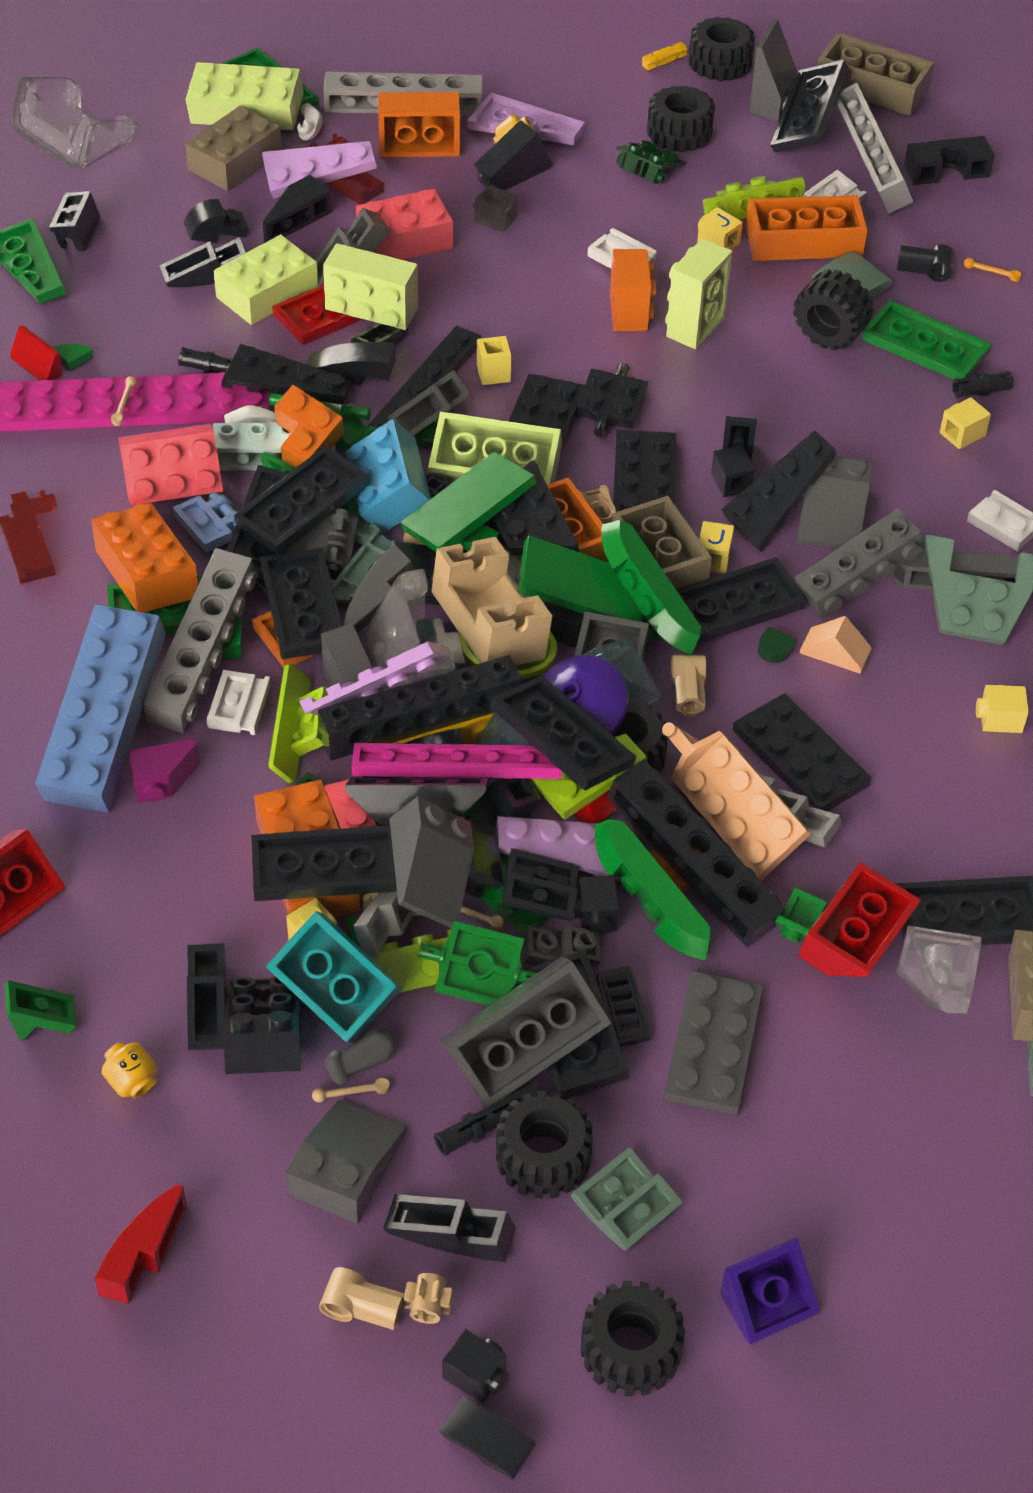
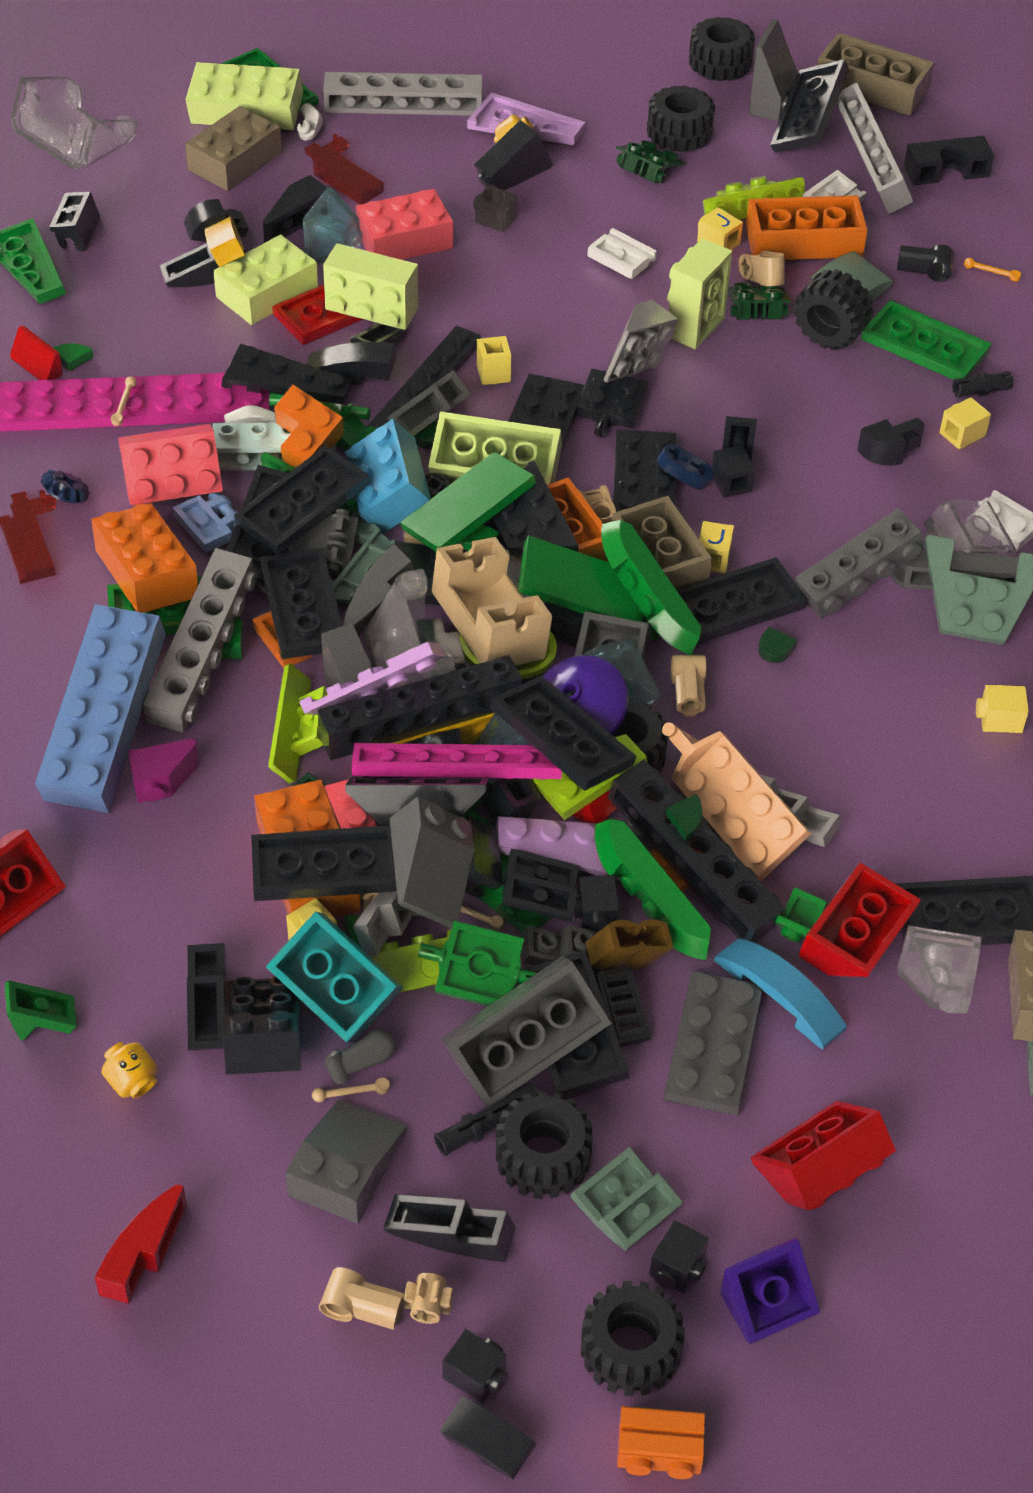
black pin [178,347,232,373] -> none
white plate [207,670,271,735] -> none
lavender wing [261,141,377,199] -> none
dark grey slope [316,208,391,287] -> none
orange brick [378,92,460,157] -> none
orange brick [610,249,656,331] -> none
yellow axle [642,42,688,71] -> none
black wing [721,430,836,552] -> none
black plate [733,693,872,811] -> none
dark grey slope [796,456,873,549] -> none
light nougat slope [800,616,872,674] -> none
none -> dark blue gear [41,470,90,503]
none -> yellow slope [205,216,245,267]
none -> clear light blue slope [303,187,362,264]
none -> pearl gold brick [585,919,674,970]
none -> light grey slope [604,300,678,383]
none -> orange brick [617,1406,705,1479]
none -> black brick [649,1220,709,1293]
none -> dark blue beam [657,444,714,489]
none -> dark green tile [665,794,702,841]
none -> dark azure slope [714,938,847,1050]
none -> dark green hinge [728,282,790,320]
none -> tan piece [739,250,785,286]
none -> red slope [750,1101,896,1210]
none -> black brick [857,418,925,466]
none -> clear slope [924,500,1017,554]

